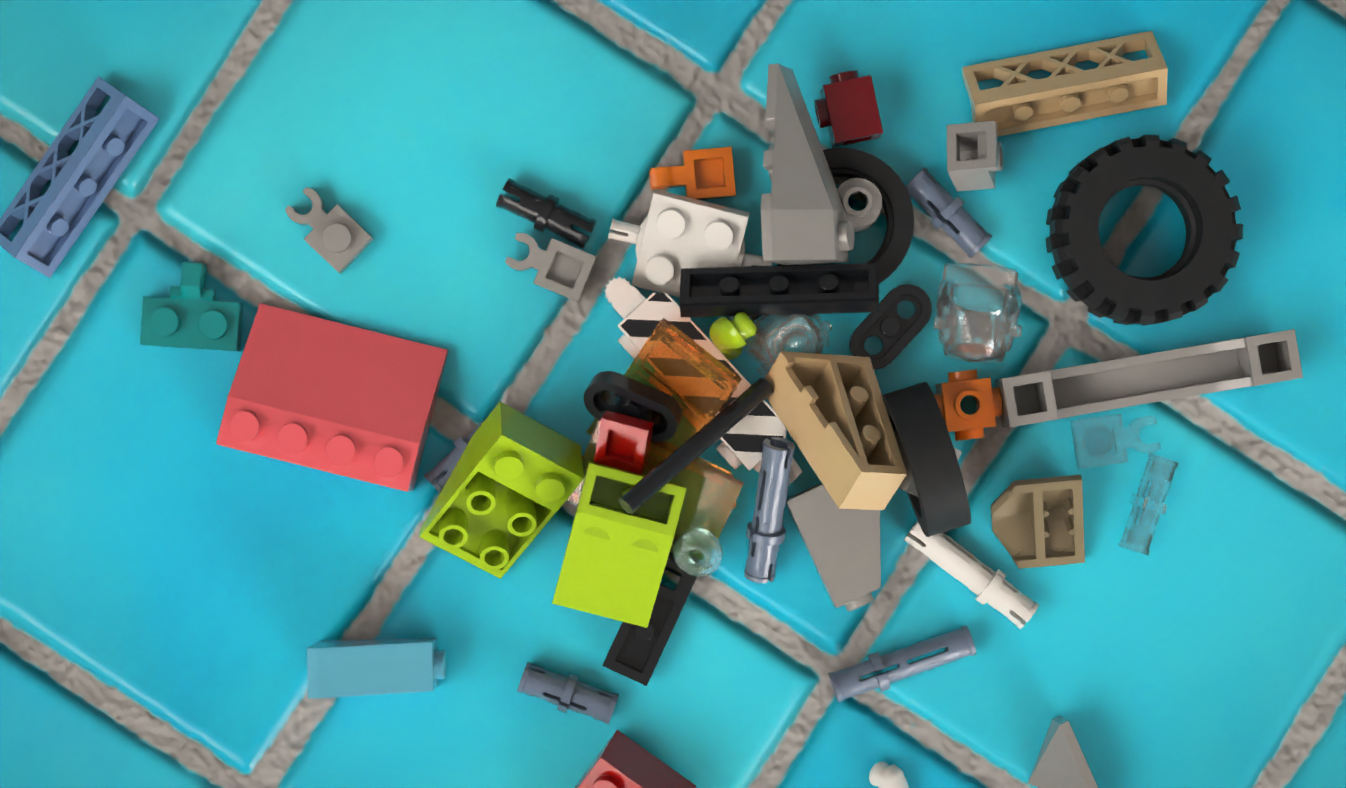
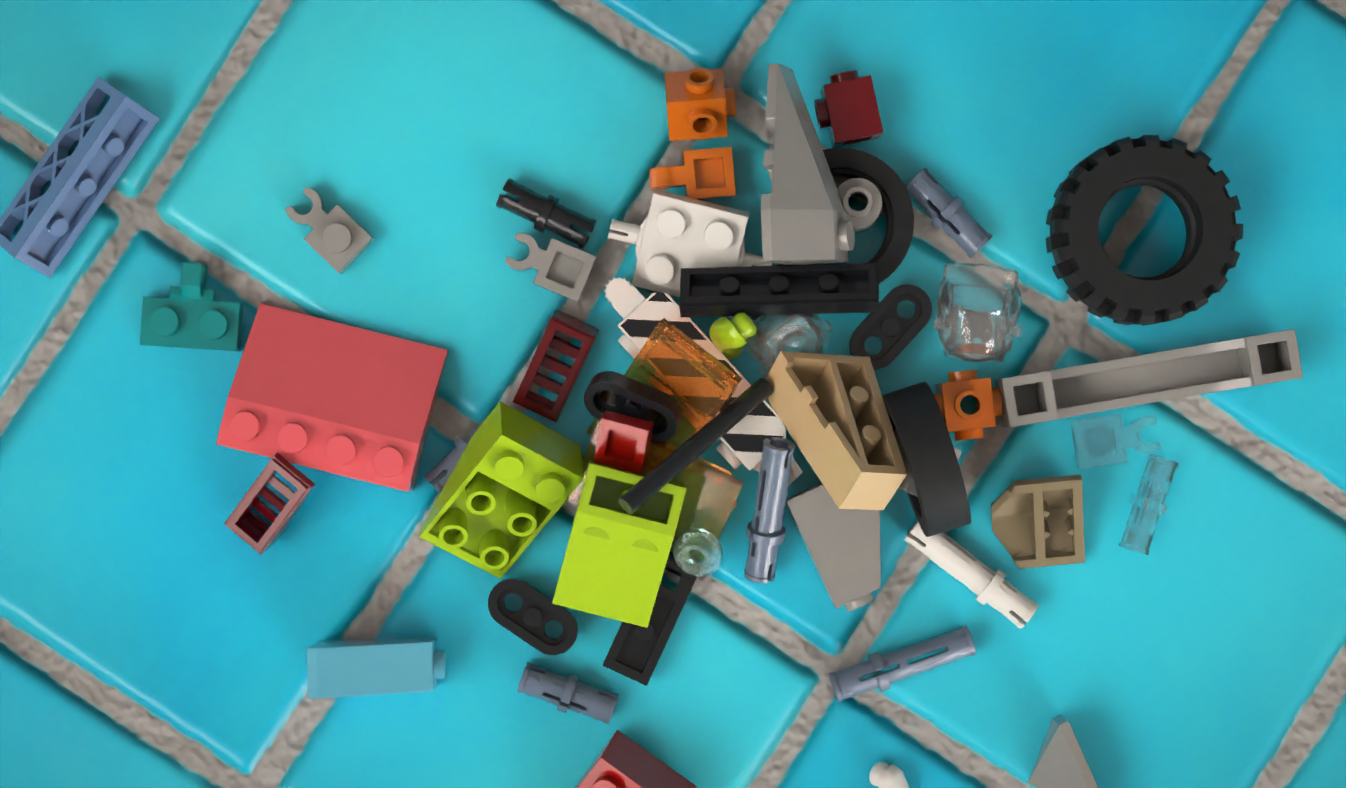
light grey brick [946,121,1003,192] -> none
tan fence [962,31,1168,137] -> none
none -> slope [224,453,315,555]
none -> black plate [488,578,578,655]
none -> dark red slope [513,310,599,422]
none -> orange brick [664,68,736,141]

